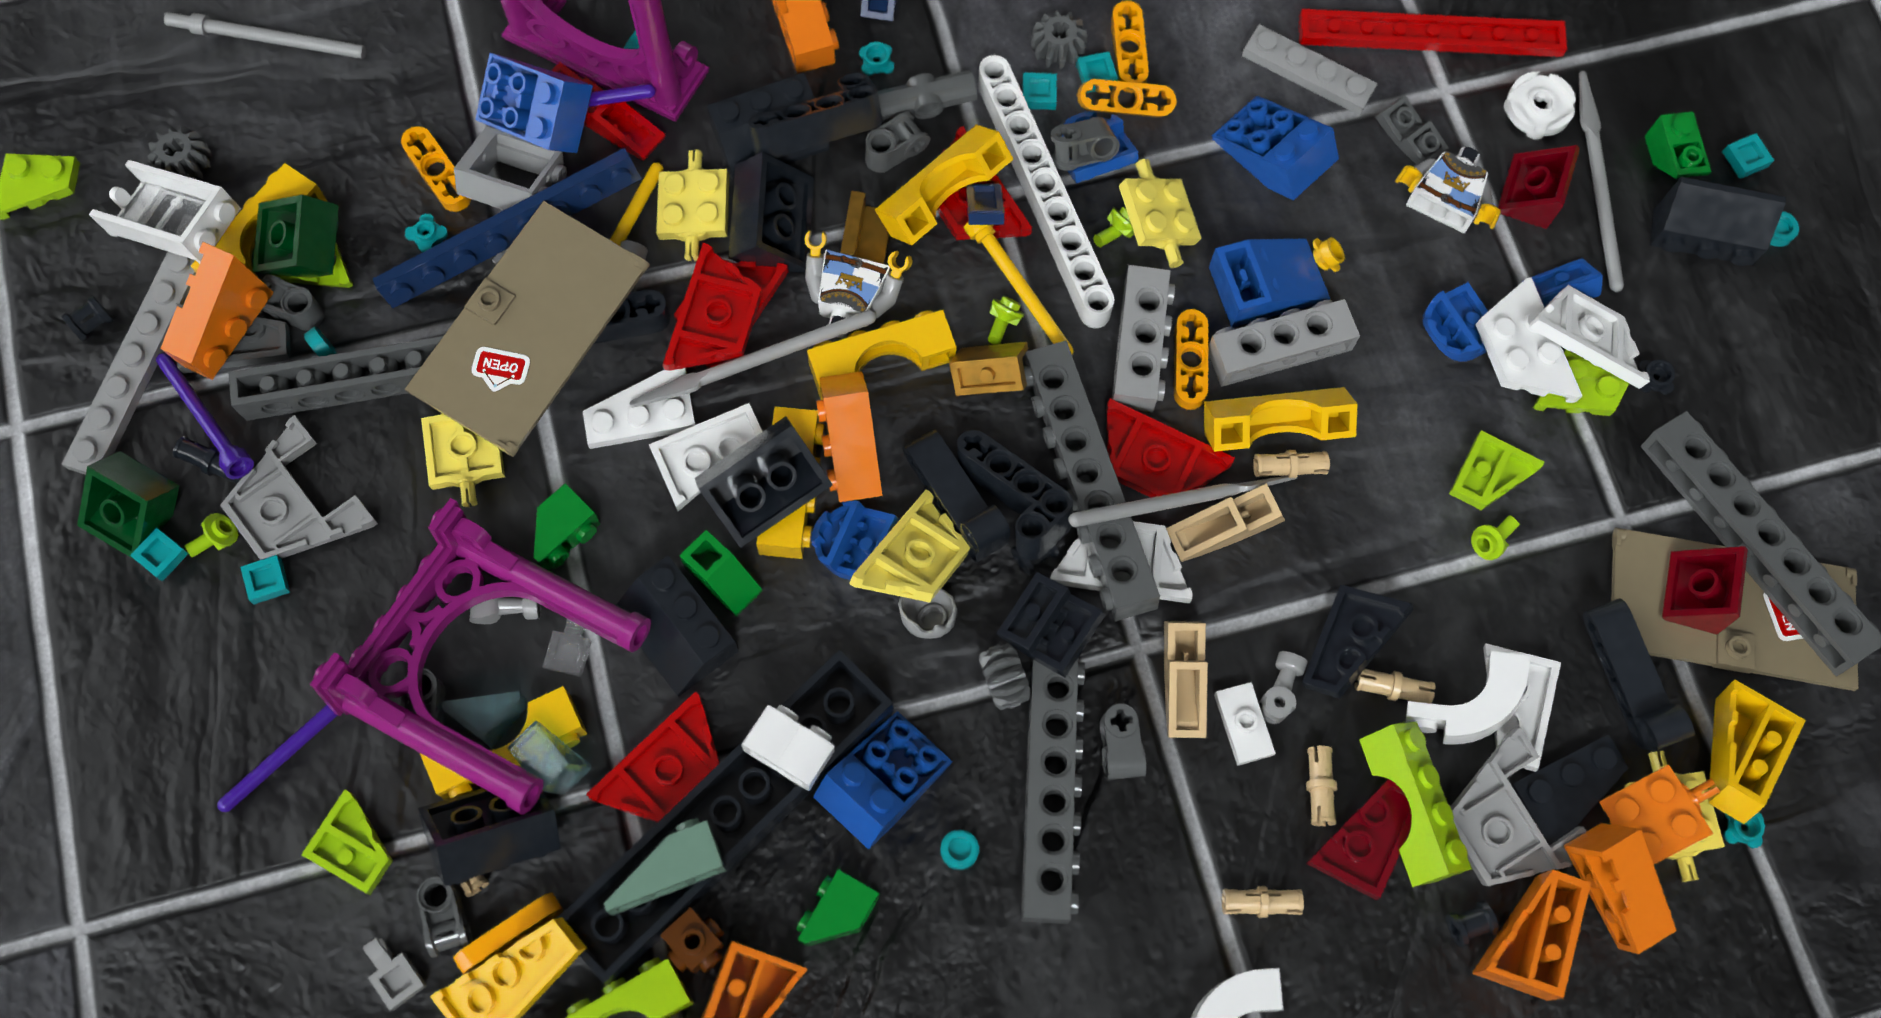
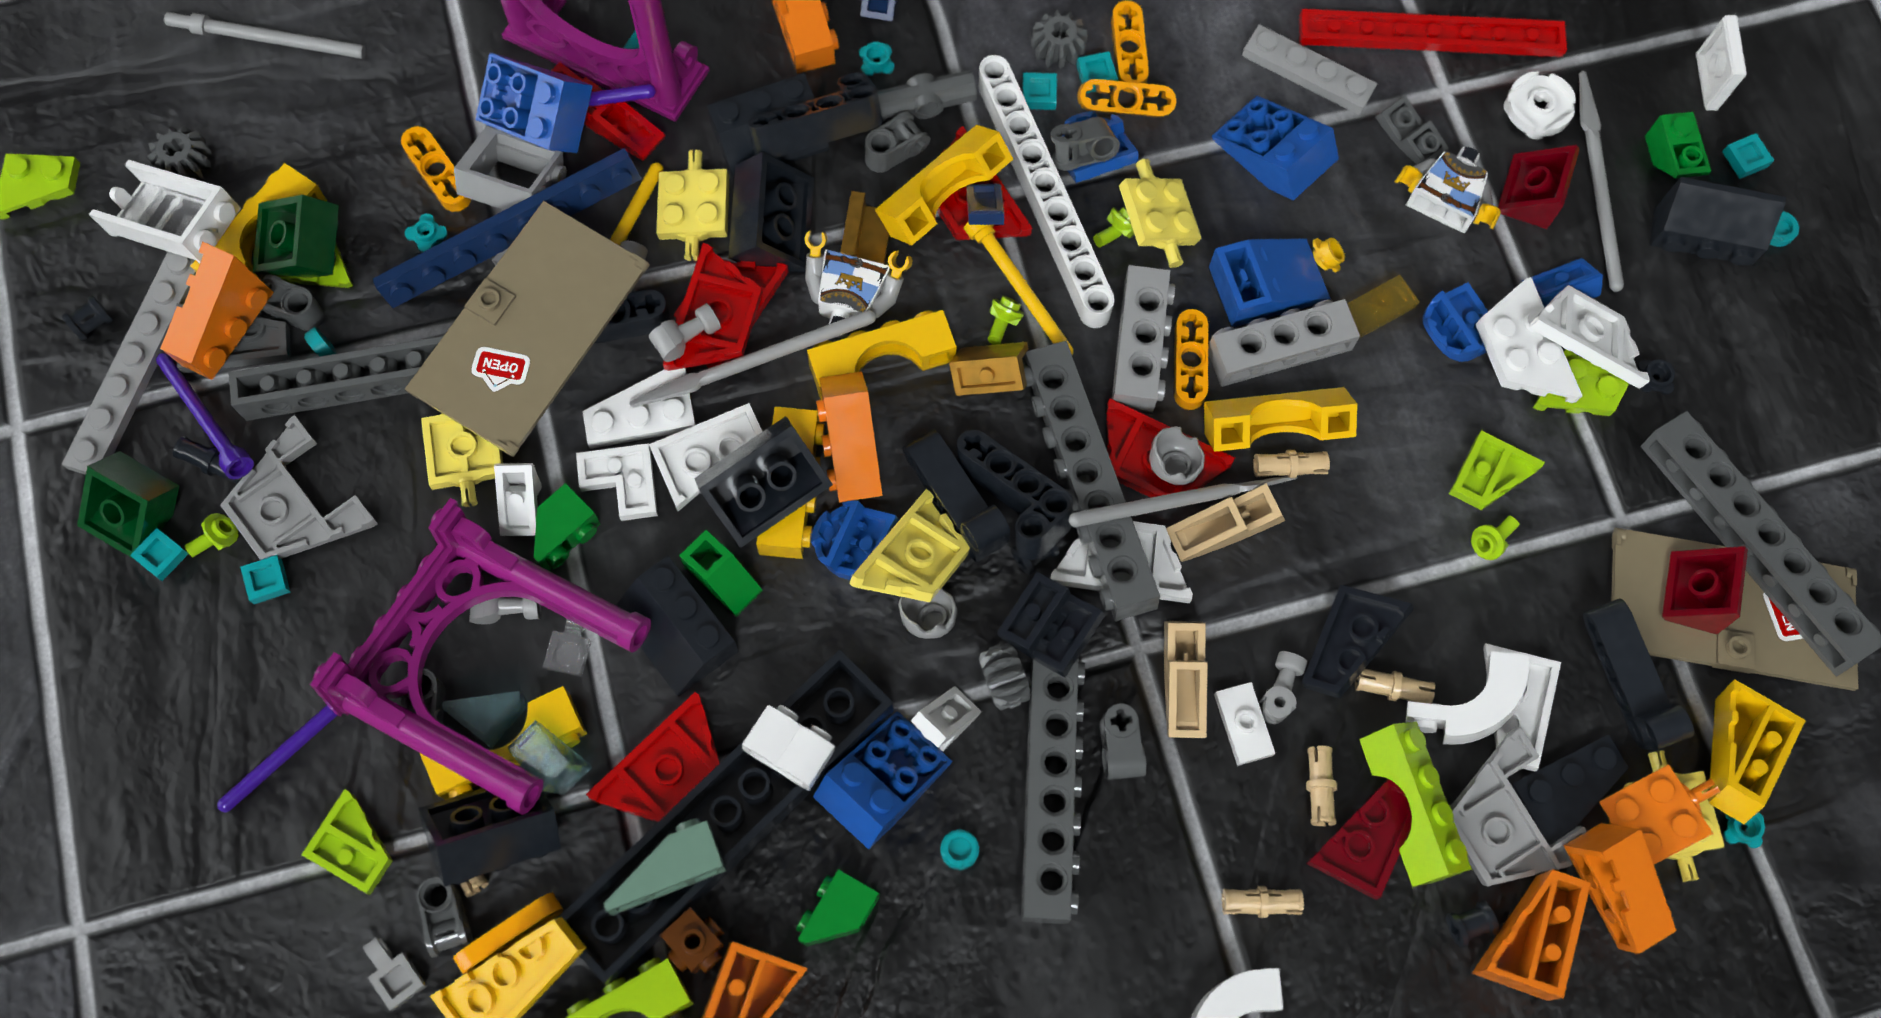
none -> white slope [494,463,542,536]
none -> white plate [576,443,658,521]
none -> light grey leg [649,303,721,362]
none -> white slope [911,686,982,751]
none -> light grey hair [1149,426,1205,485]
none -> clear yellow plate [1347,275,1419,338]
none -> white plate [1696,15,1747,110]

